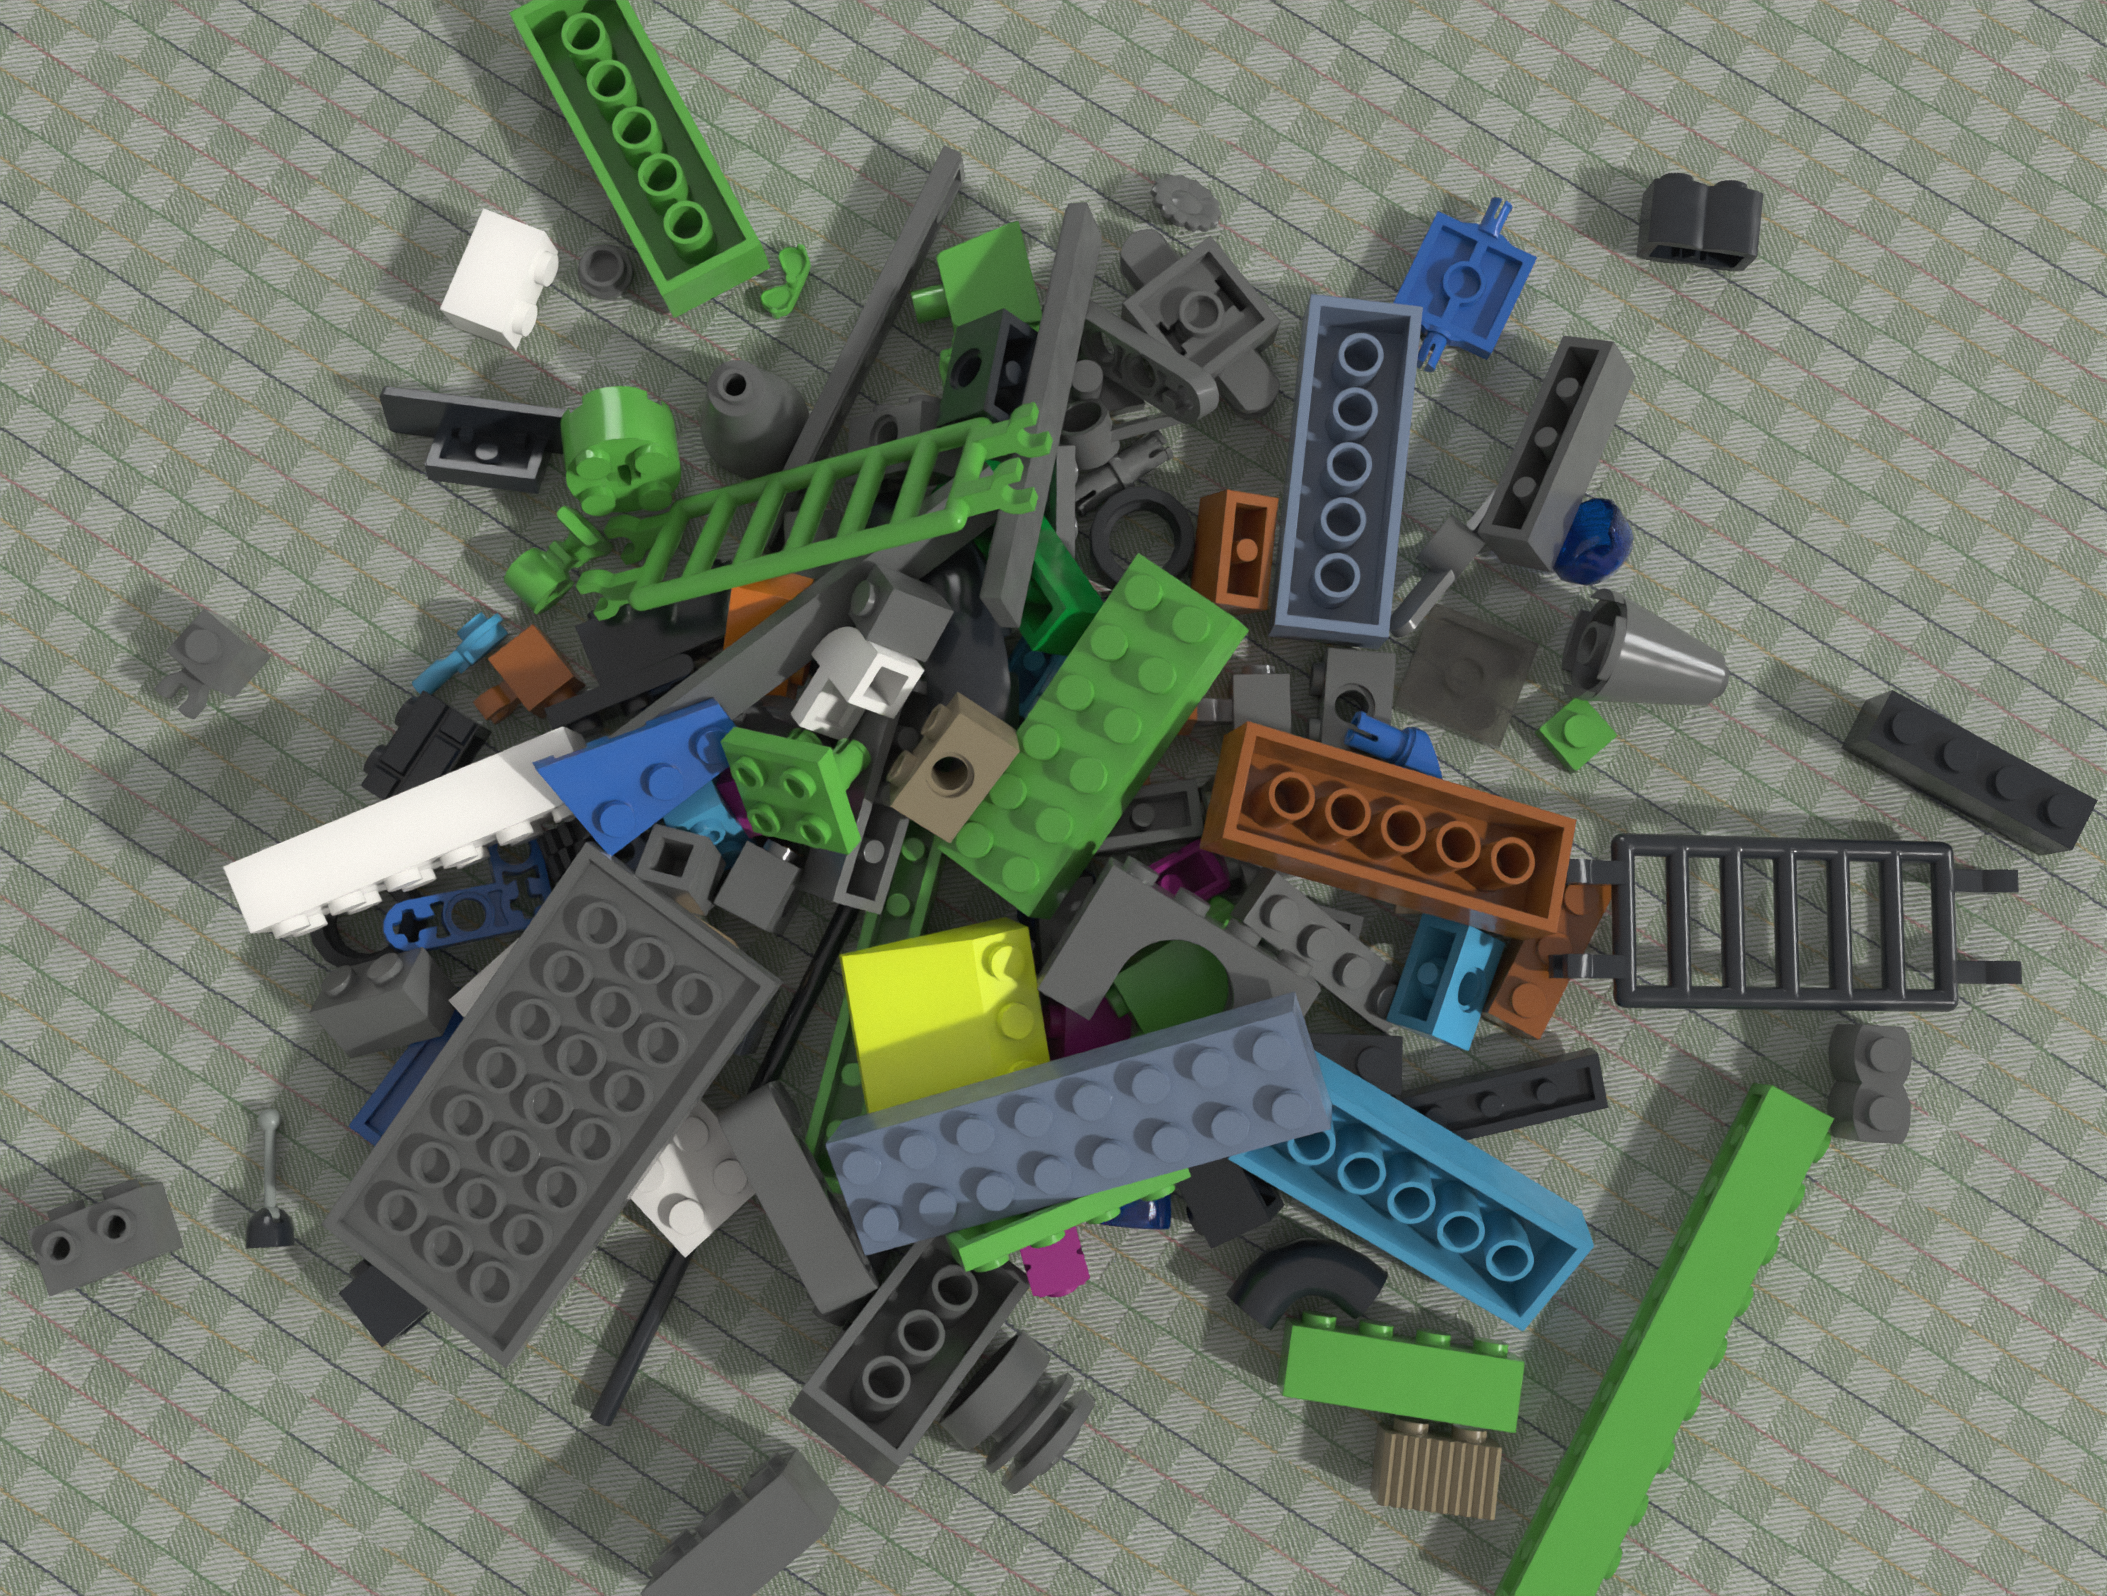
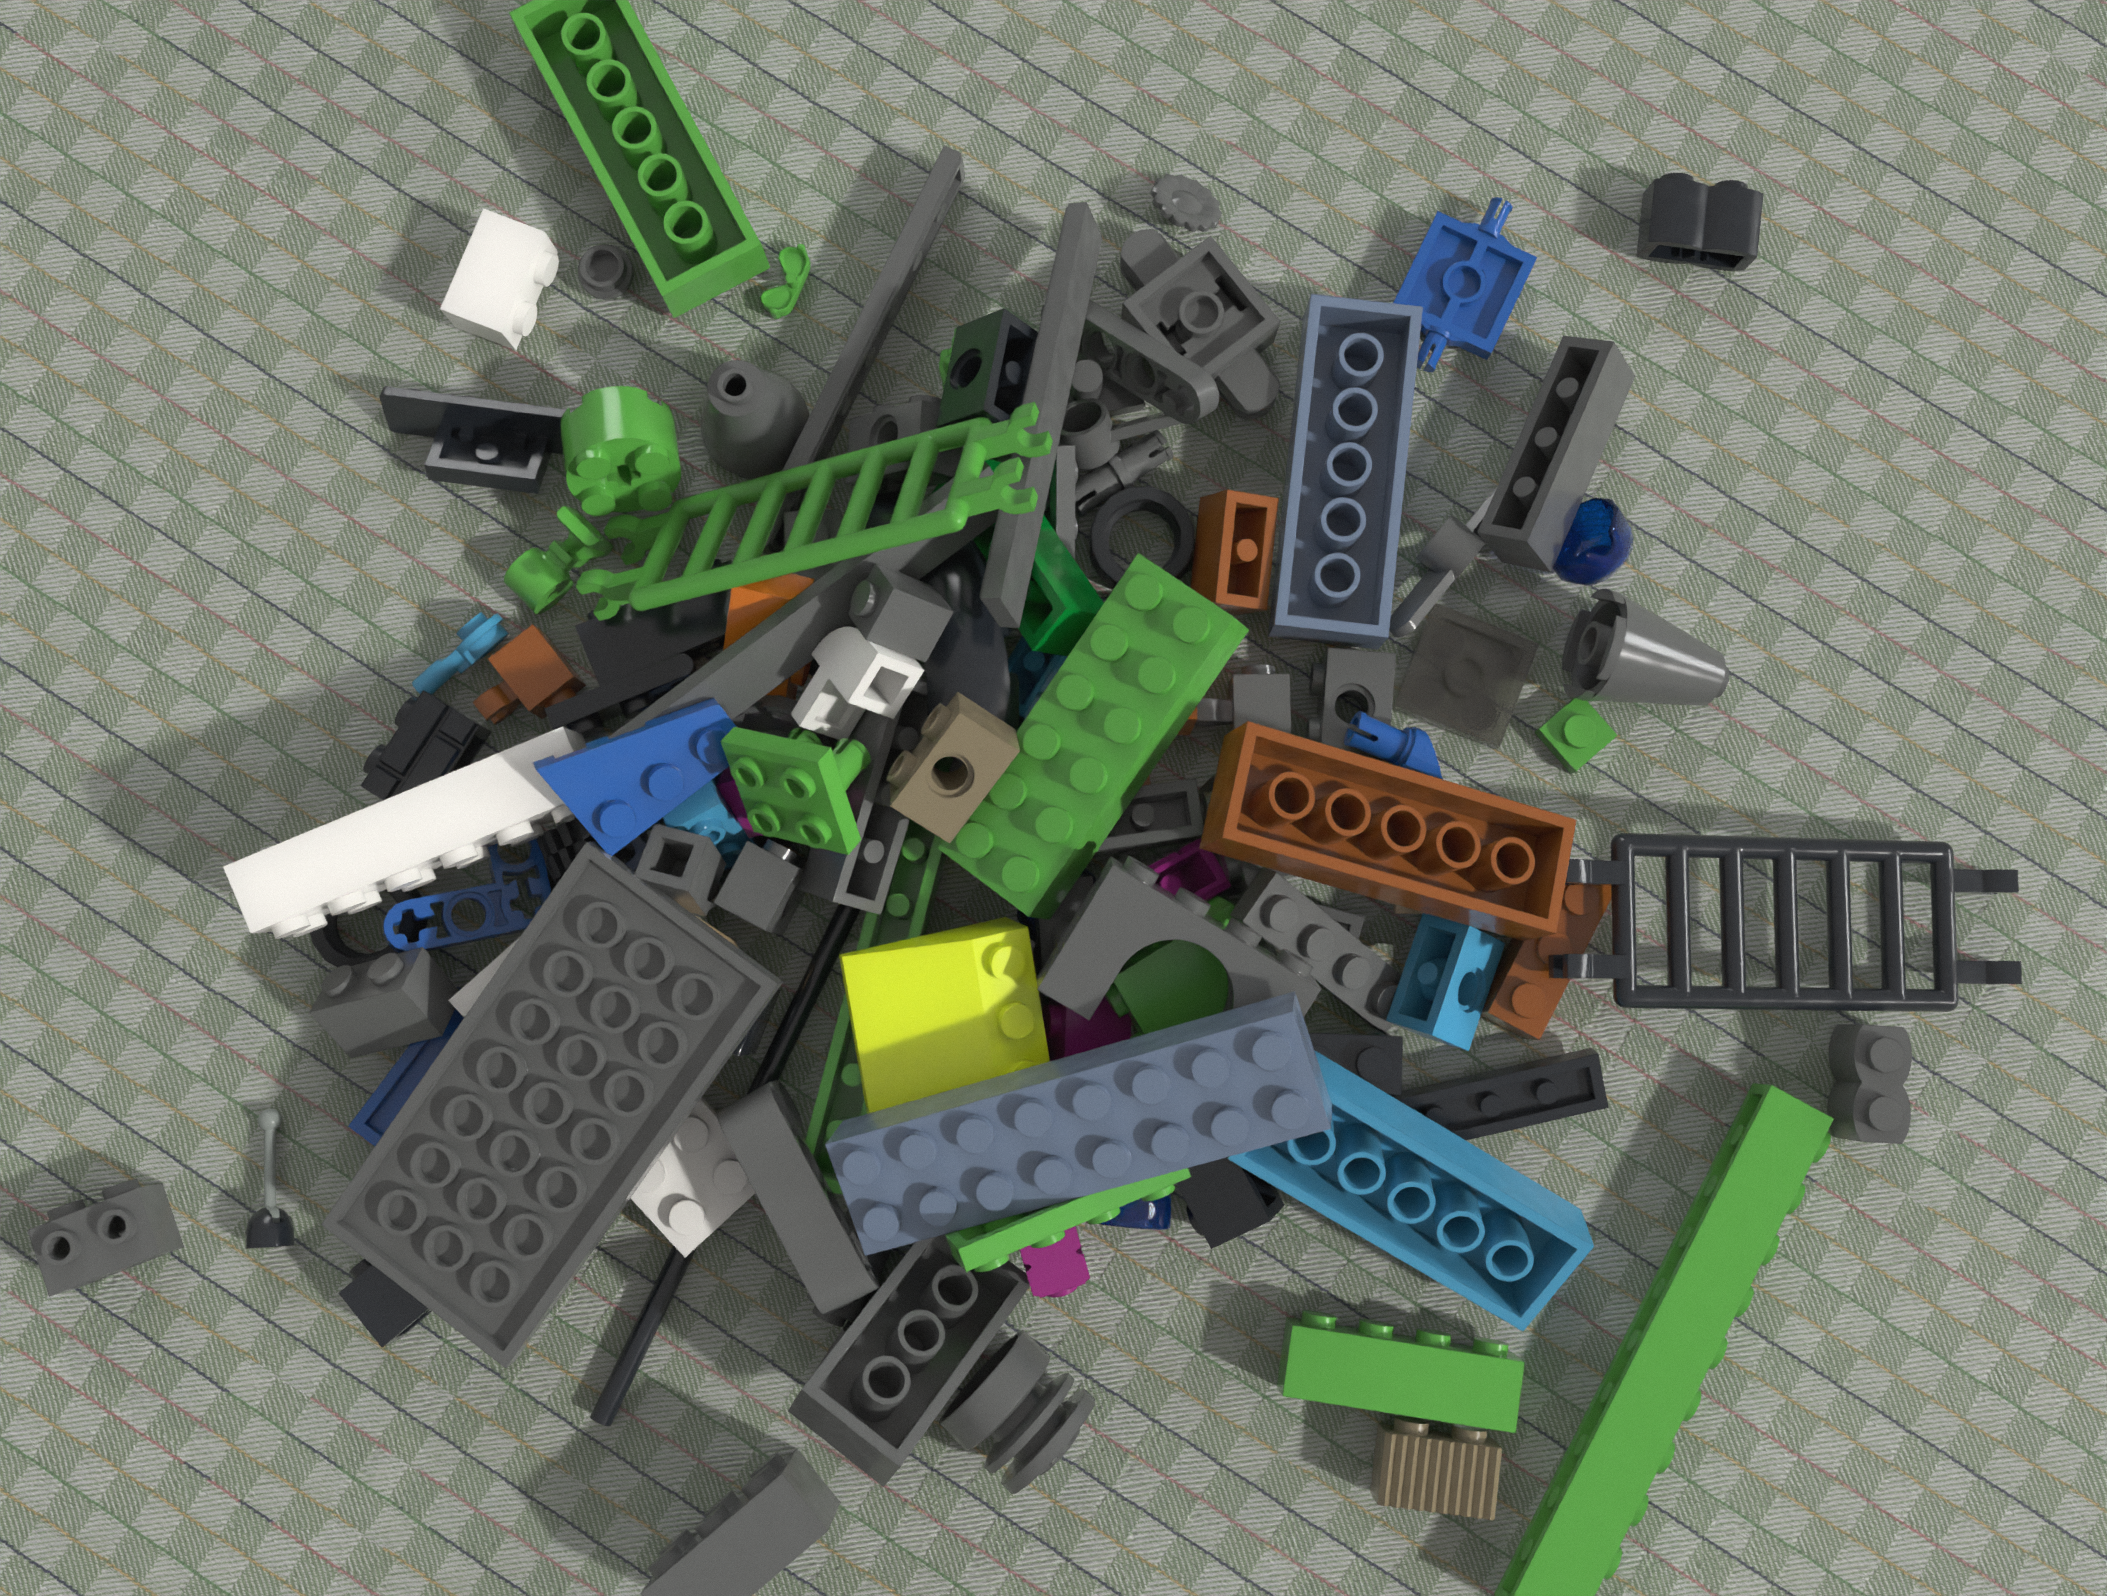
dark grey brick [154,608,271,720] -> none
bright green torso [910,221,1042,333] -> none
black cylinder [1226,1237,1388,1330] -> none
black brick [1841,690,2098,855] -> none

